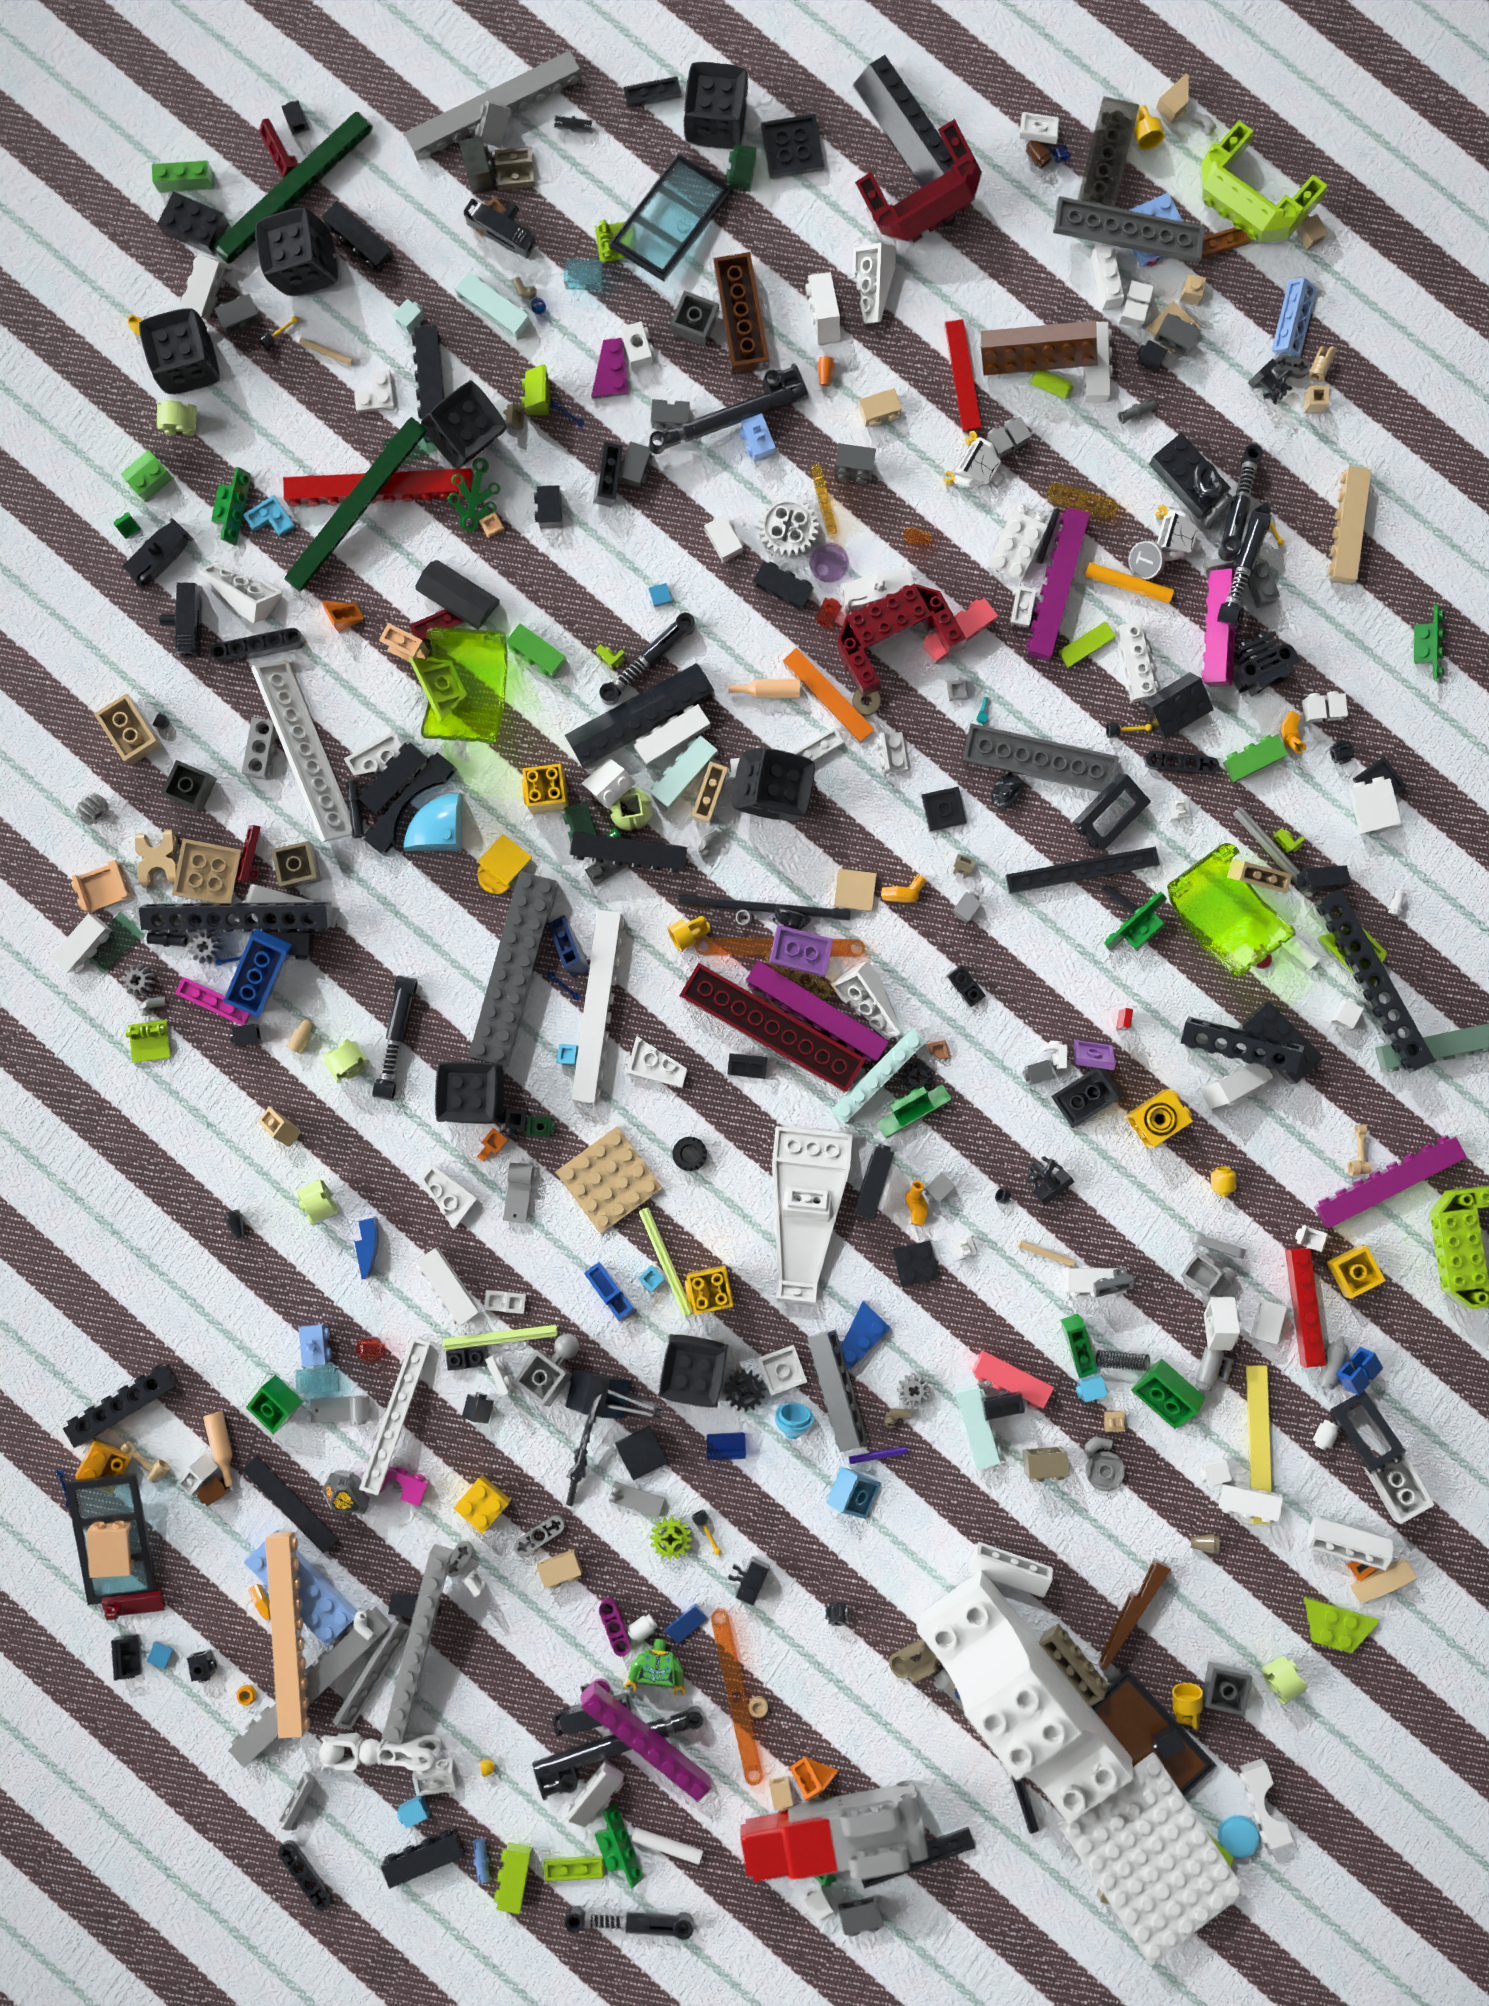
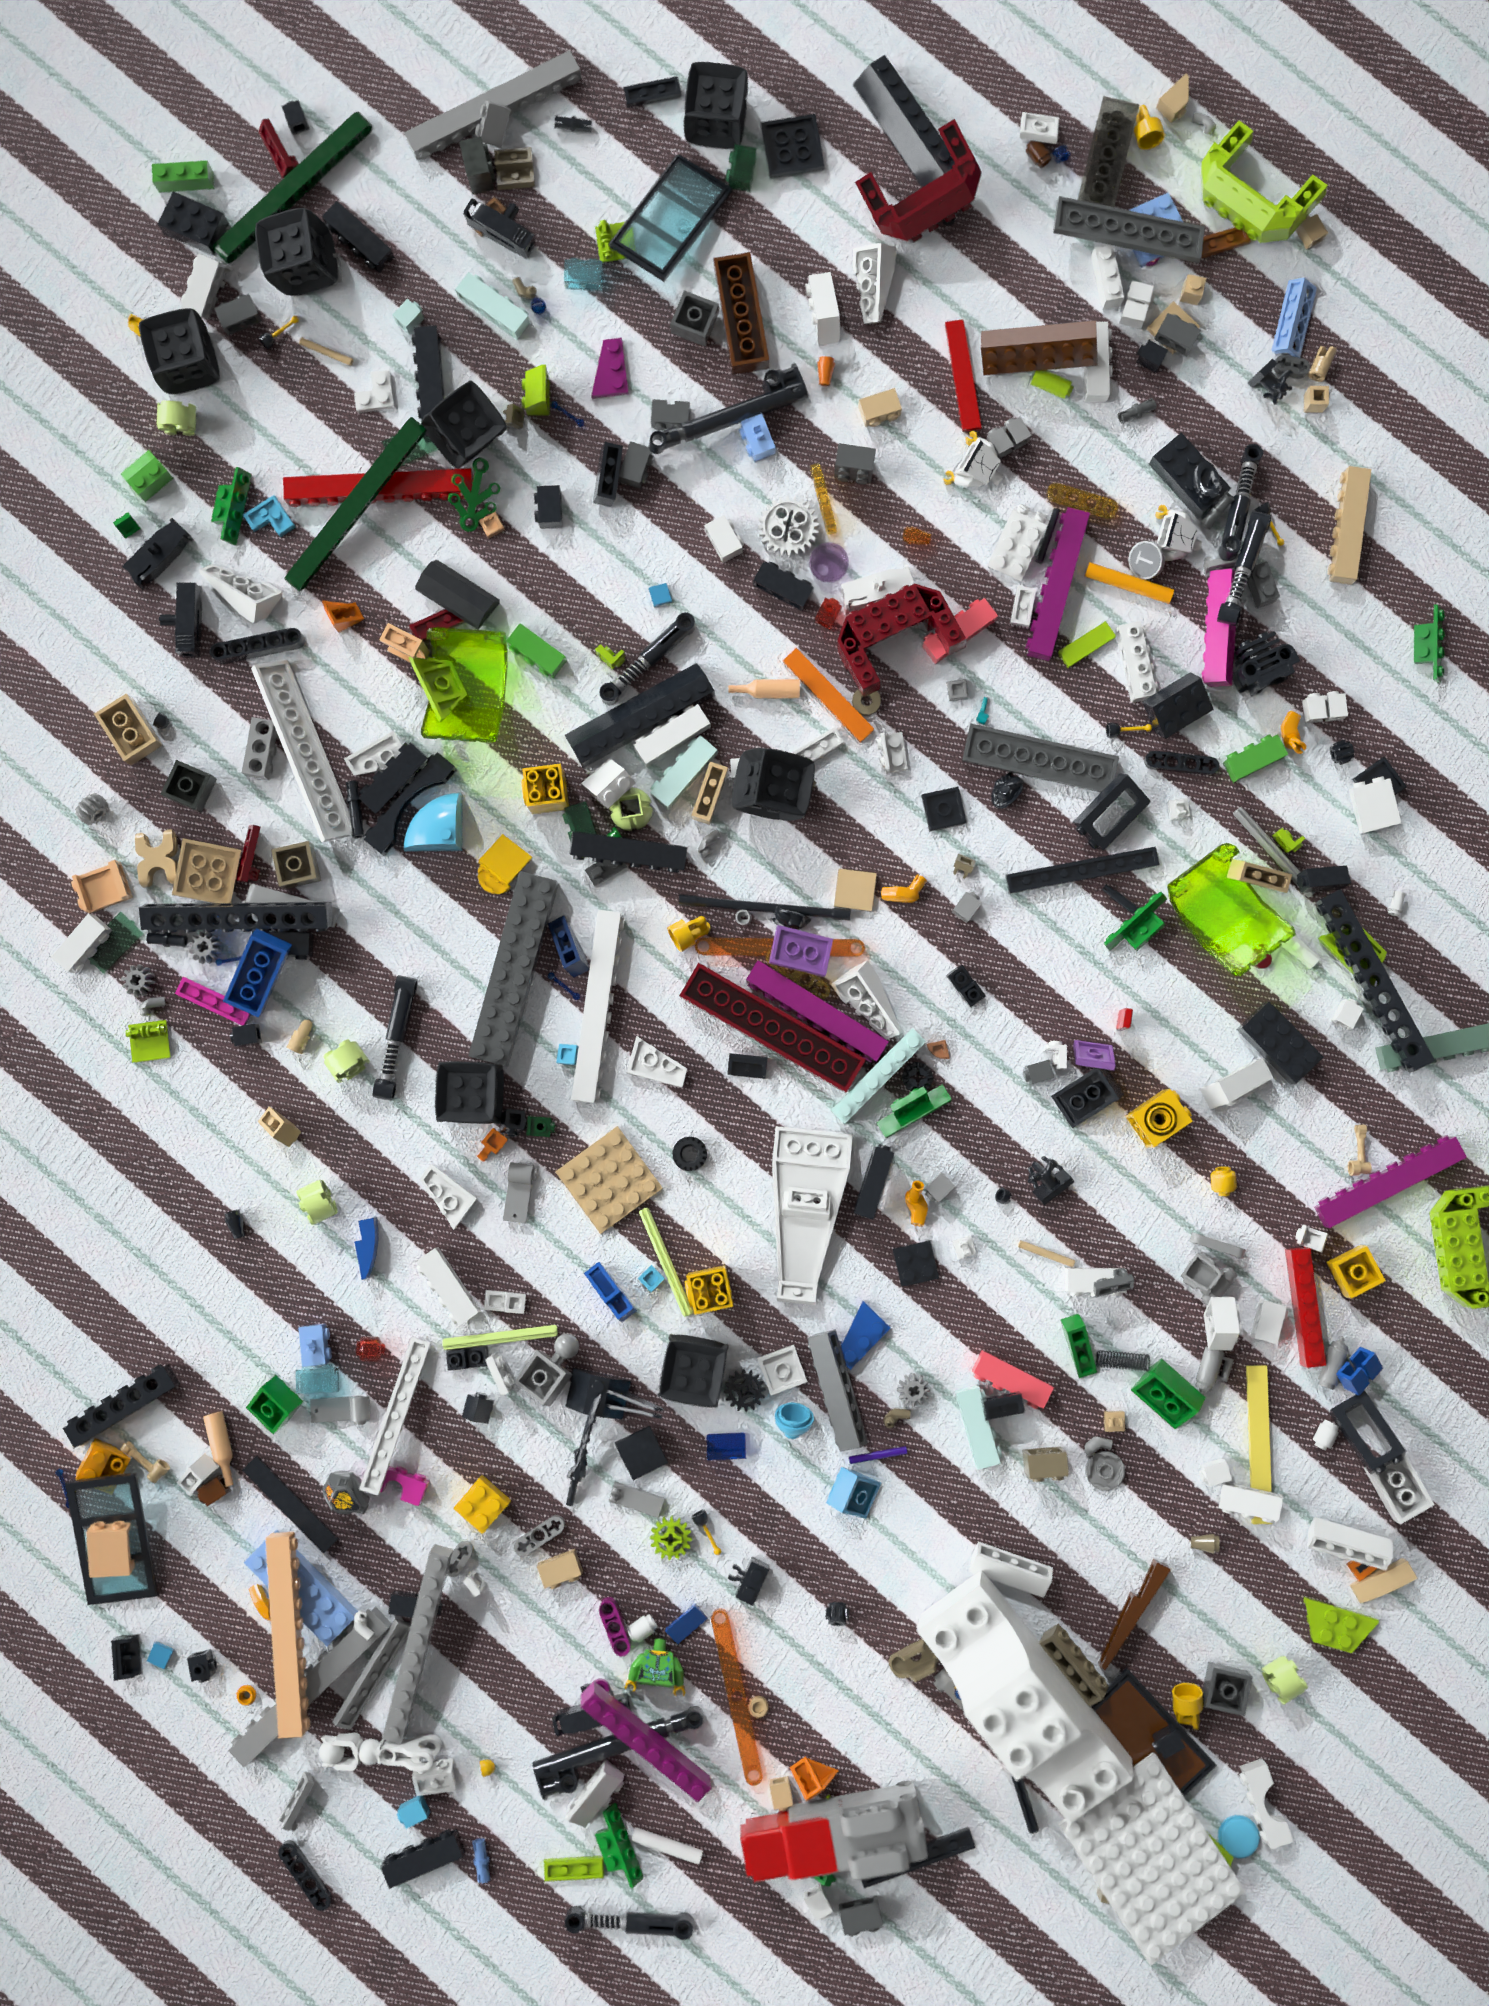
dark red hinge [101,1591,166,1621] -> none
lime brick [494,1843,532,1914] -> none
white brick [620,321,655,370] -> none
medium azure brick [1075,1375,1108,1402] -> none
black brick [1180,1016,1304,1074] -> none

